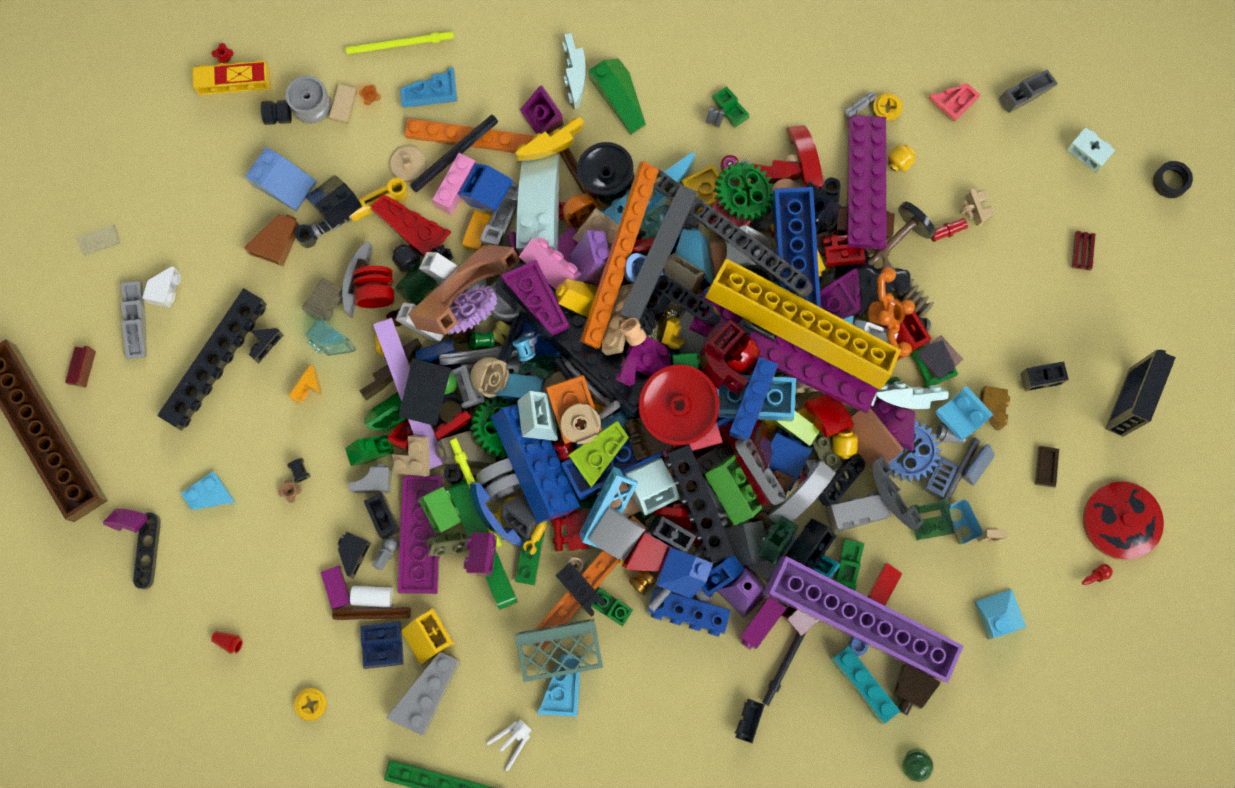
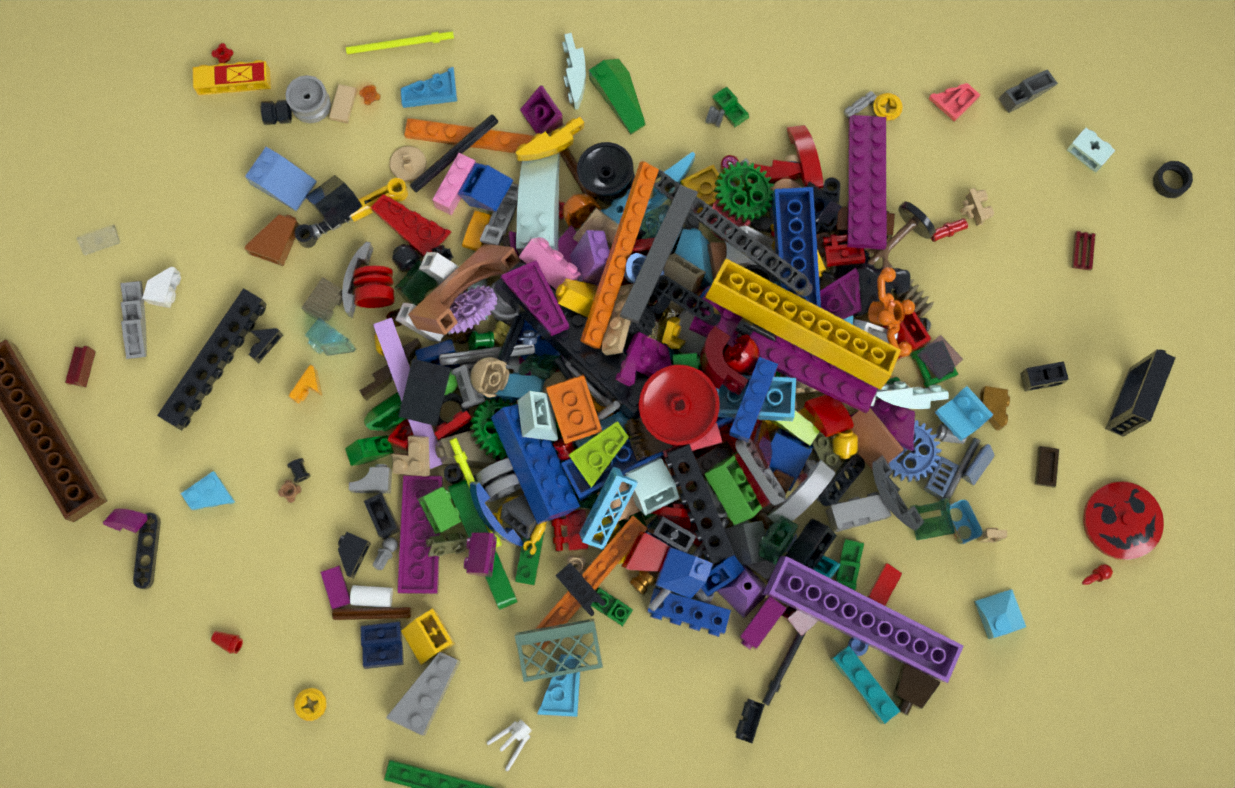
medium azure bush [512,336,535,362] -> none
tan plate [560,403,601,444] -> none
light grey slope [588,506,645,561] -> none
light nougat wheel [620,318,646,346] -> none
dark red tile [706,320,746,359] -> none
yellow head [888,144,916,172] -> none
clear green hair [902,748,934,782] -> none

